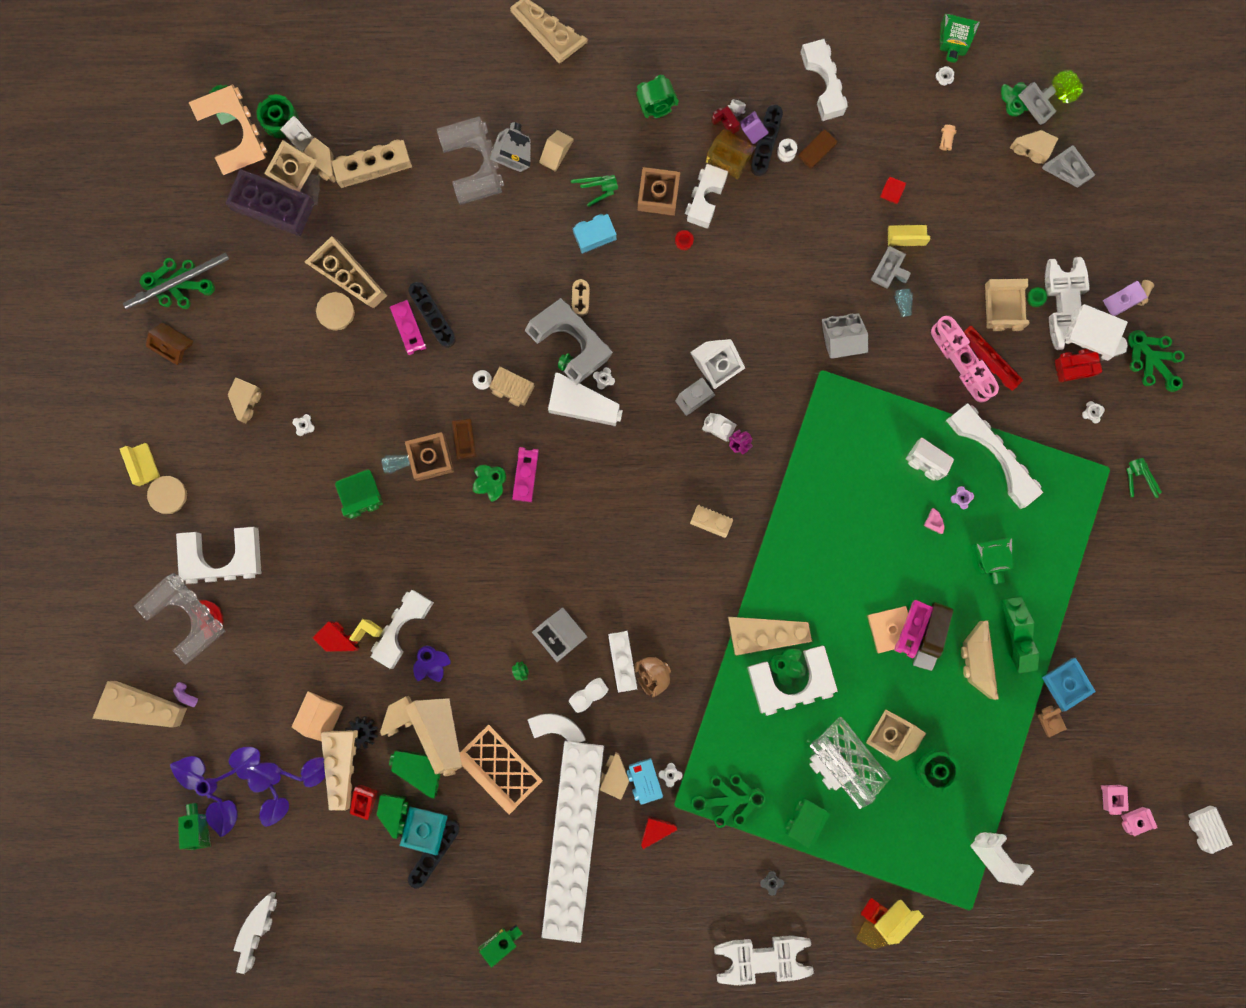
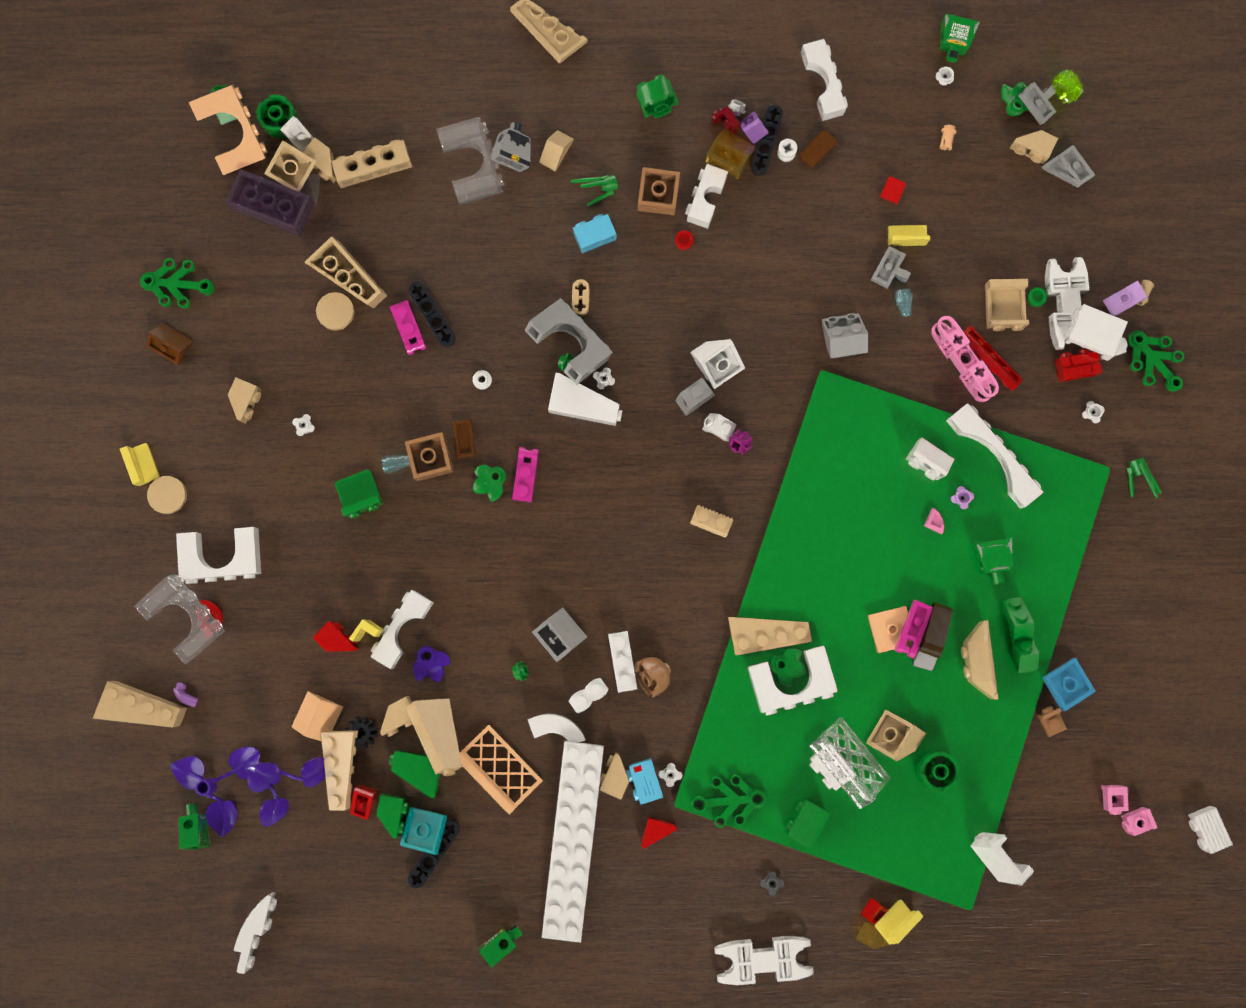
dark grey bar [123,253,229,310] -> none
tan brick [489,367,534,407] -> none

